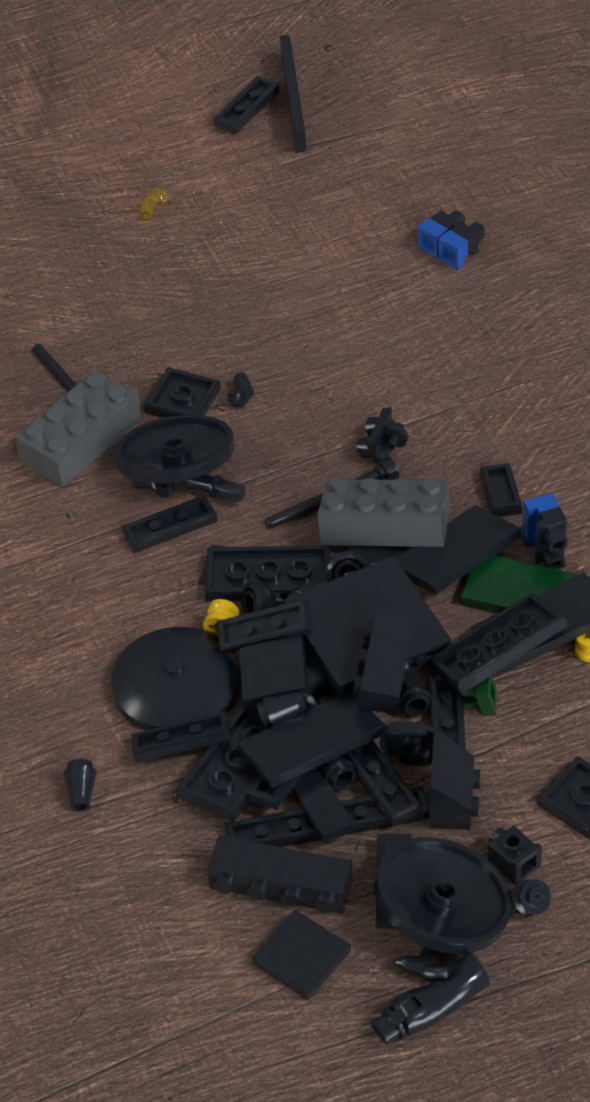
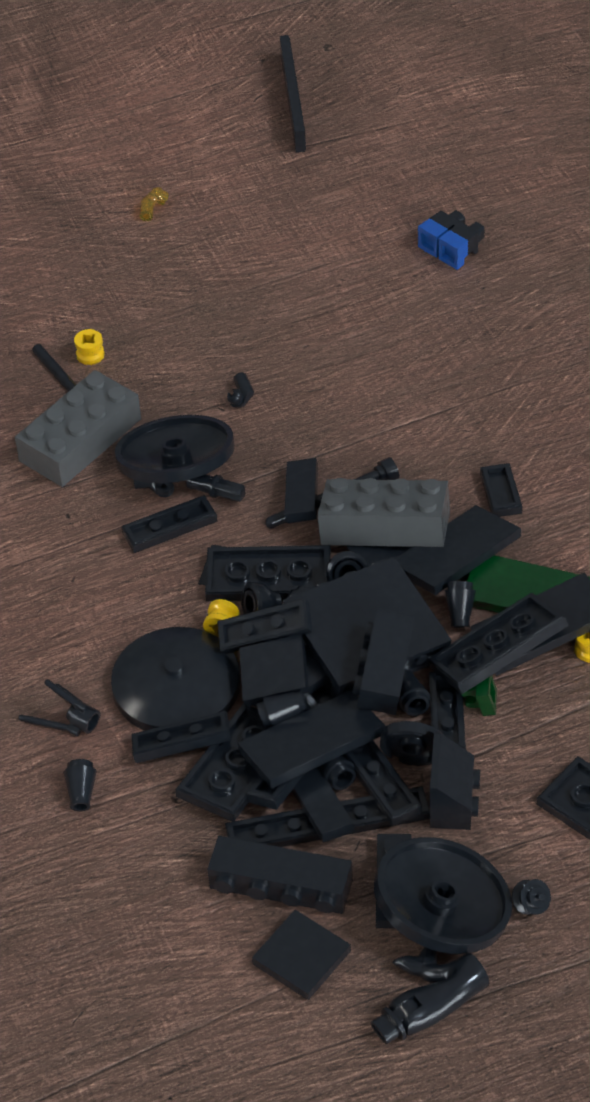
black tile [144,367,221,418] -> none
black plate [214,75,279,134] -> none
black hips [356,407,409,466] -> none
black brick [488,825,542,885] -> none
black hips [521,493,568,569] -> none
none -> black plant [18,679,101,737]
none -> yellow wheel [74,329,105,365]
none -> black tile [284,458,318,523]
none -> black cone [444,581,476,628]

